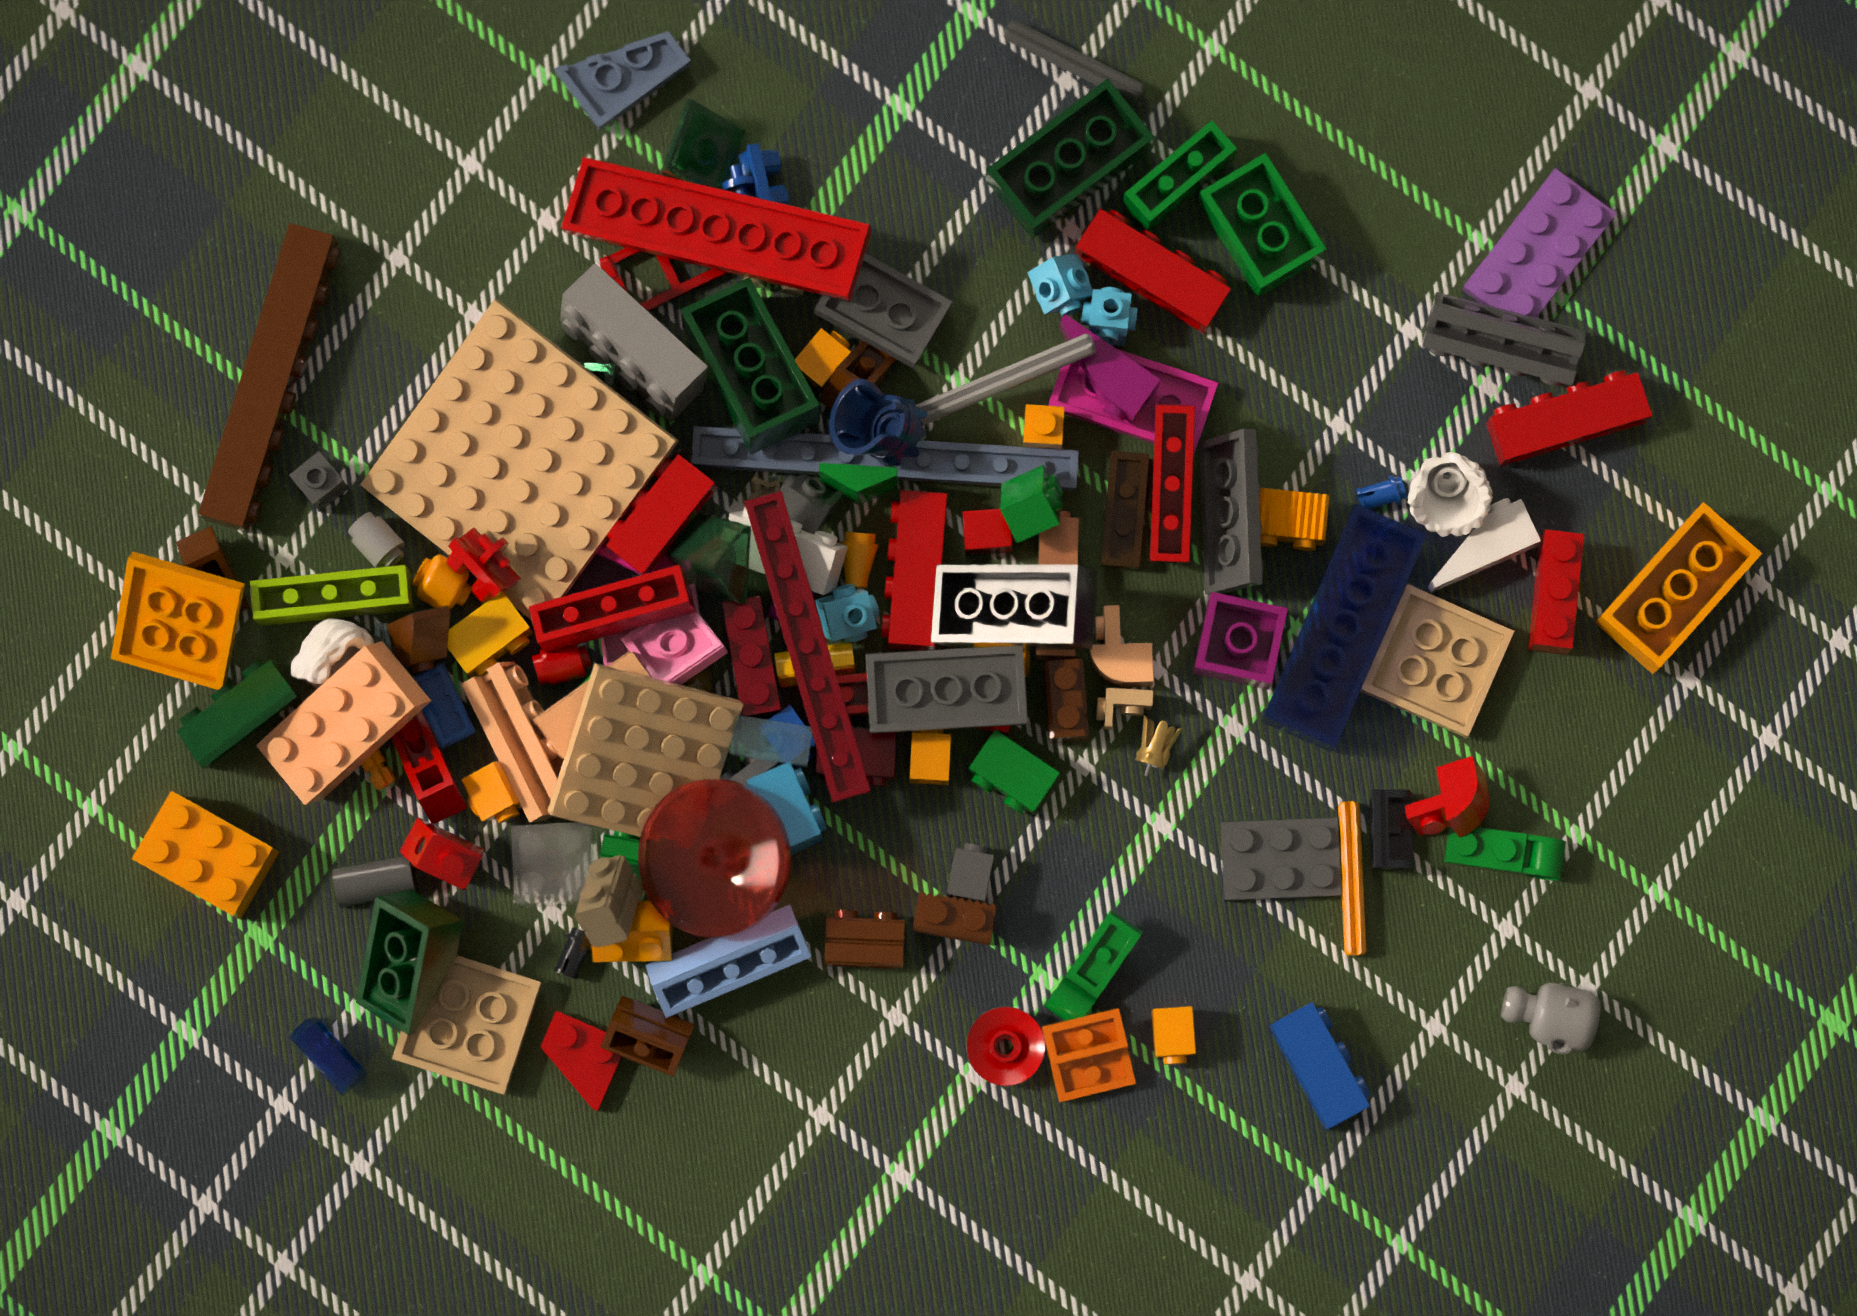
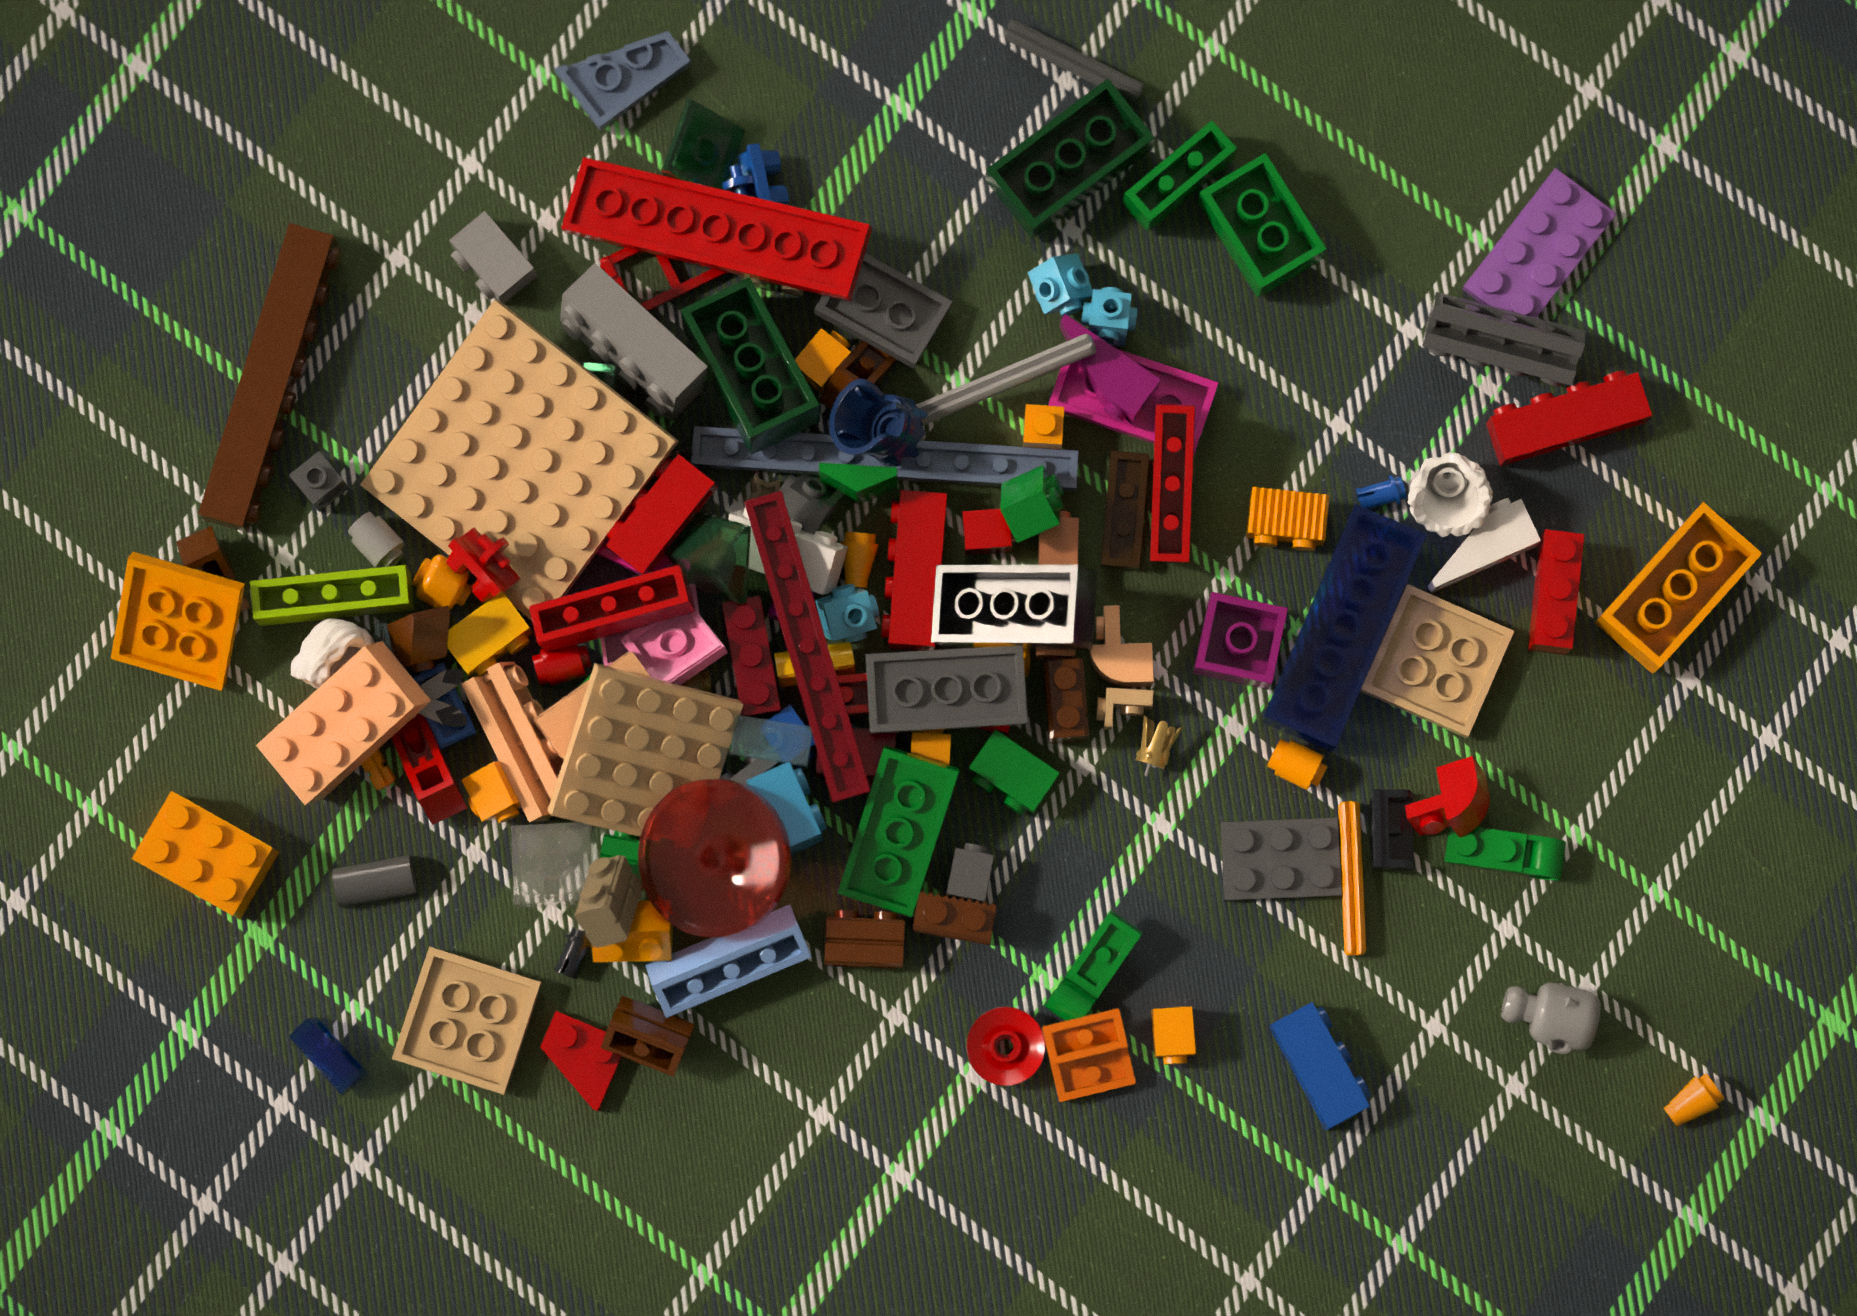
dark green slope [176,659,300,769] -> none
dark green slope [356,889,463,1035] -> none
red torso [400,817,484,890] -> none
red brick [1075,209,1231,335] -> none
dark grey plate [1199,429,1263,595] -> none
none -> piece [419,668,468,727]
none -> light grey brick [449,211,537,304]
none -> green plate [837,745,960,917]
none -> light orange brick [1267,739,1328,790]
none -> light orange cone [1664,1073,1725,1127]

